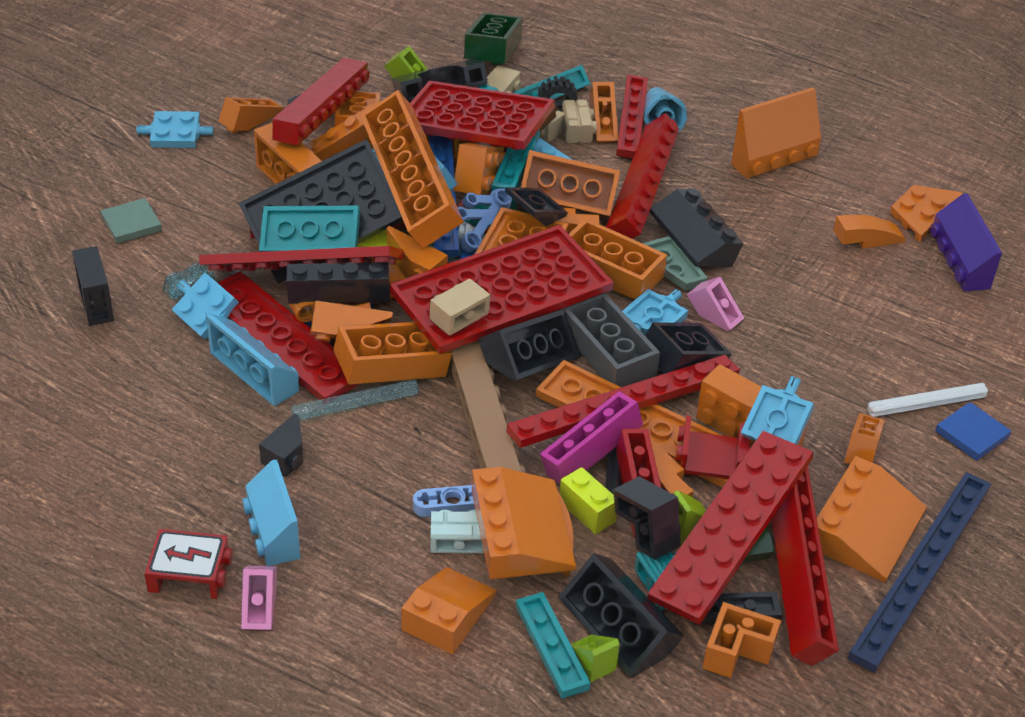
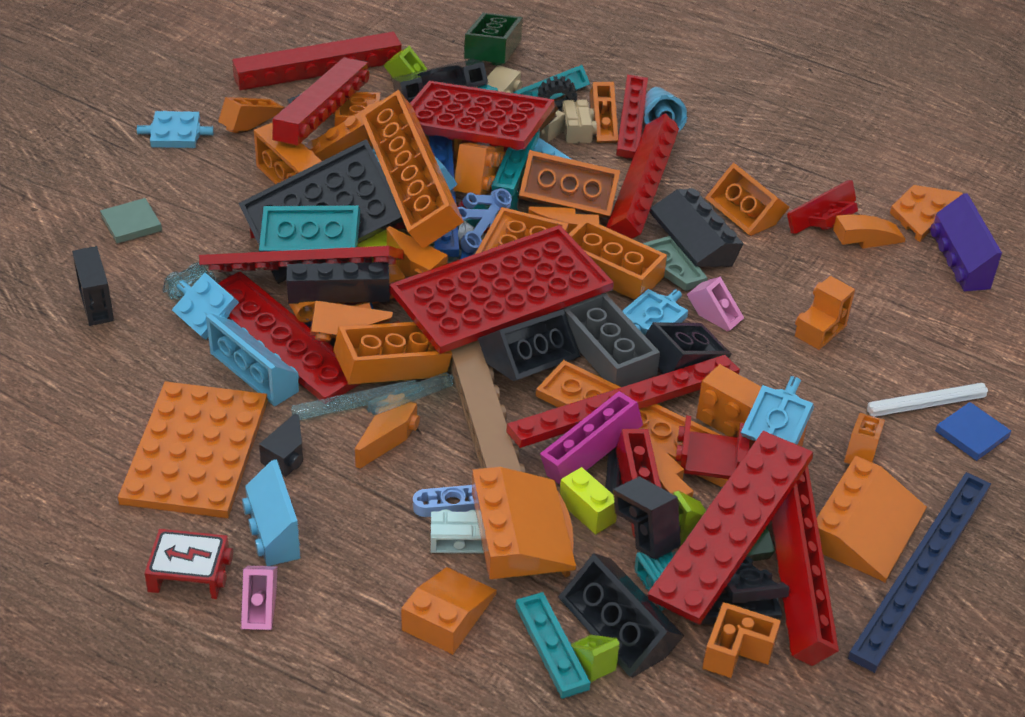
tan brick [430,278,490,335] -> none
black slope [505,187,568,227] -> none
orange slope [731,87,821,179] -> none
none -> orange plate [118,381,268,518]
none -> red brick [232,31,402,91]
none -> orange slope [355,395,420,469]
none -> clear light blue axle [367,372,454,416]
none -> orange slope [705,162,790,236]
none -> black wing [724,556,789,604]
none -> red bracket [787,180,858,234]
none -> orange brick [795,276,855,350]

